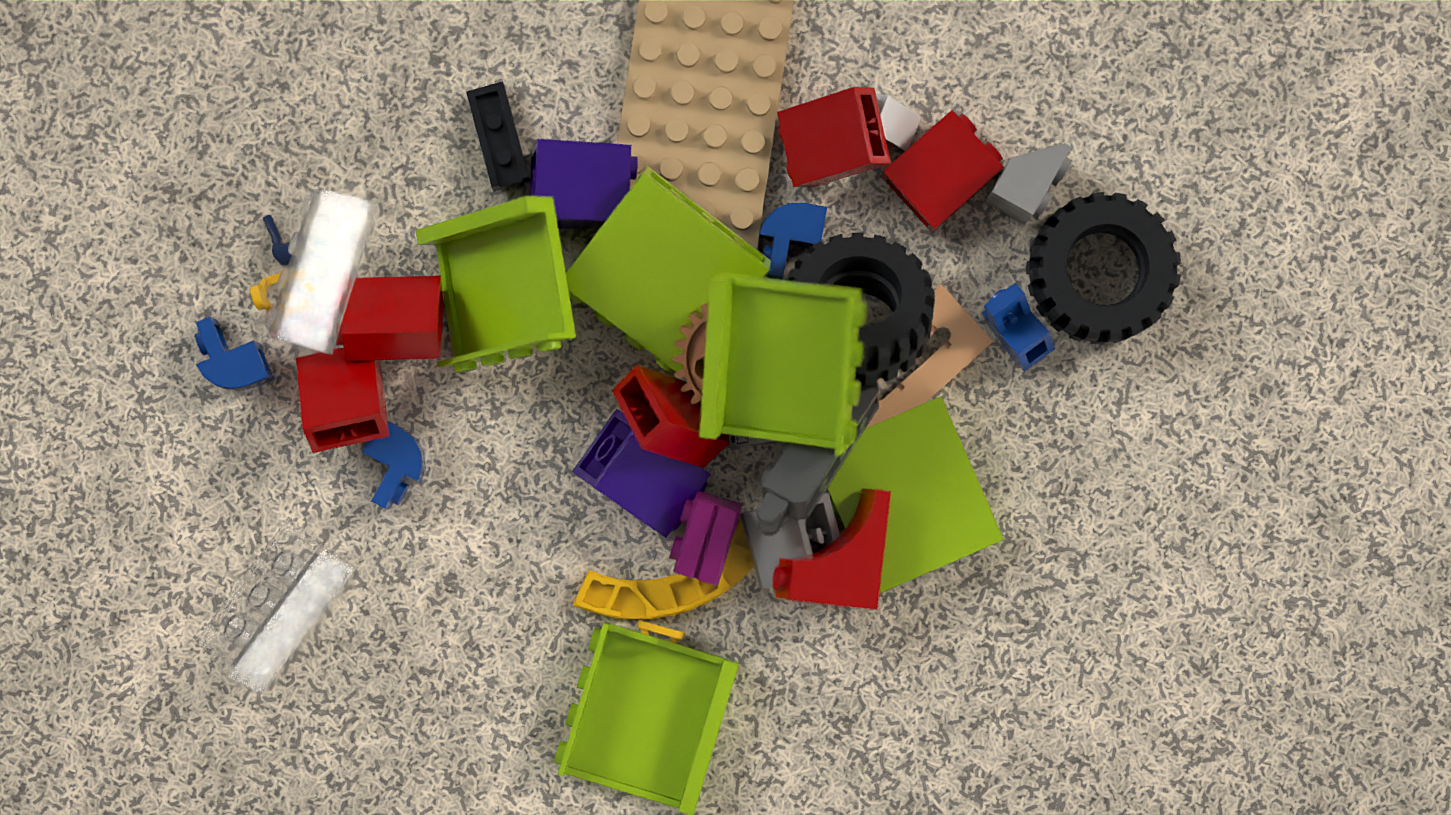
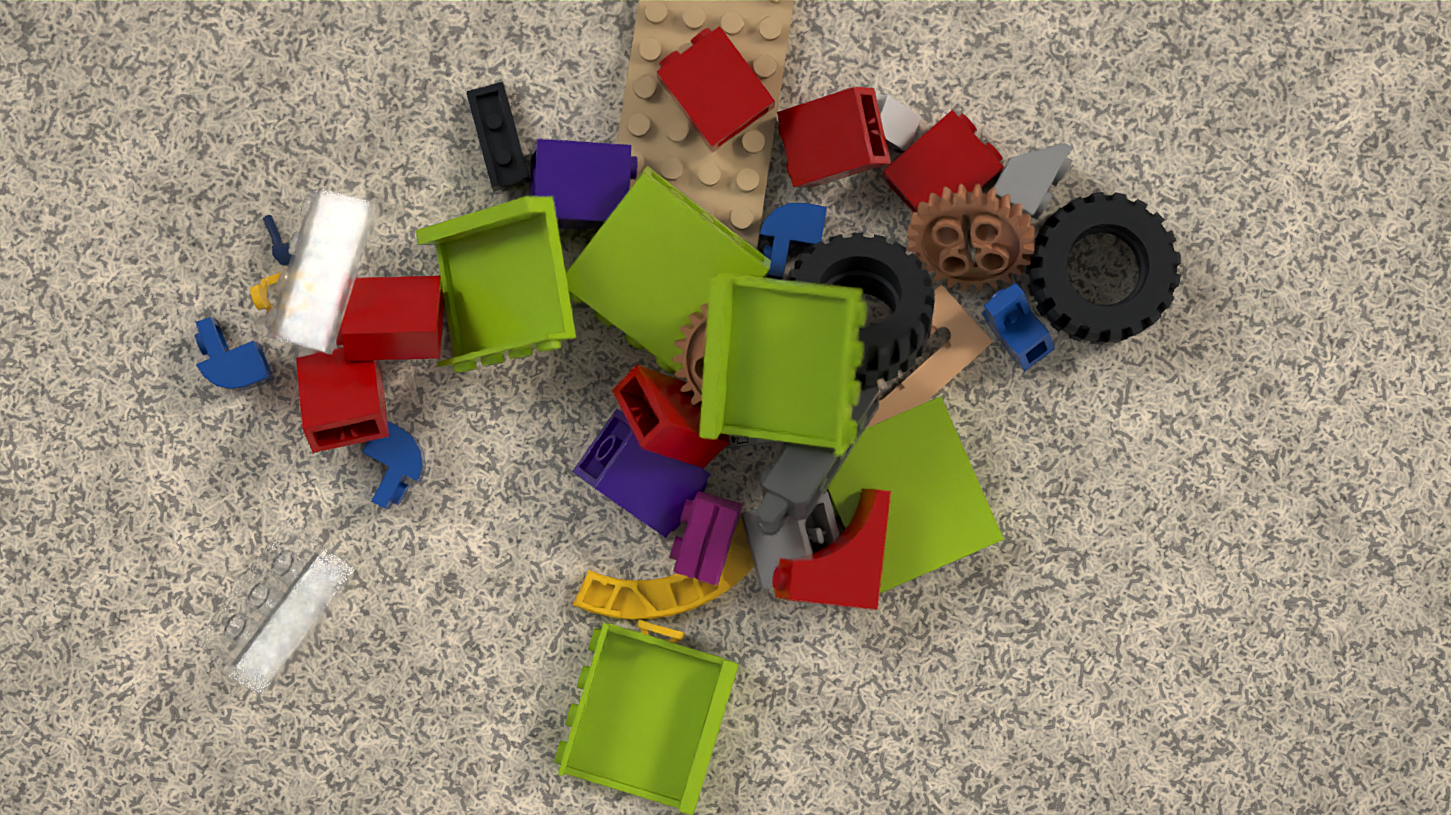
none -> red brick [656,26,775,153]
none -> nougat gear [907,184,1035,292]

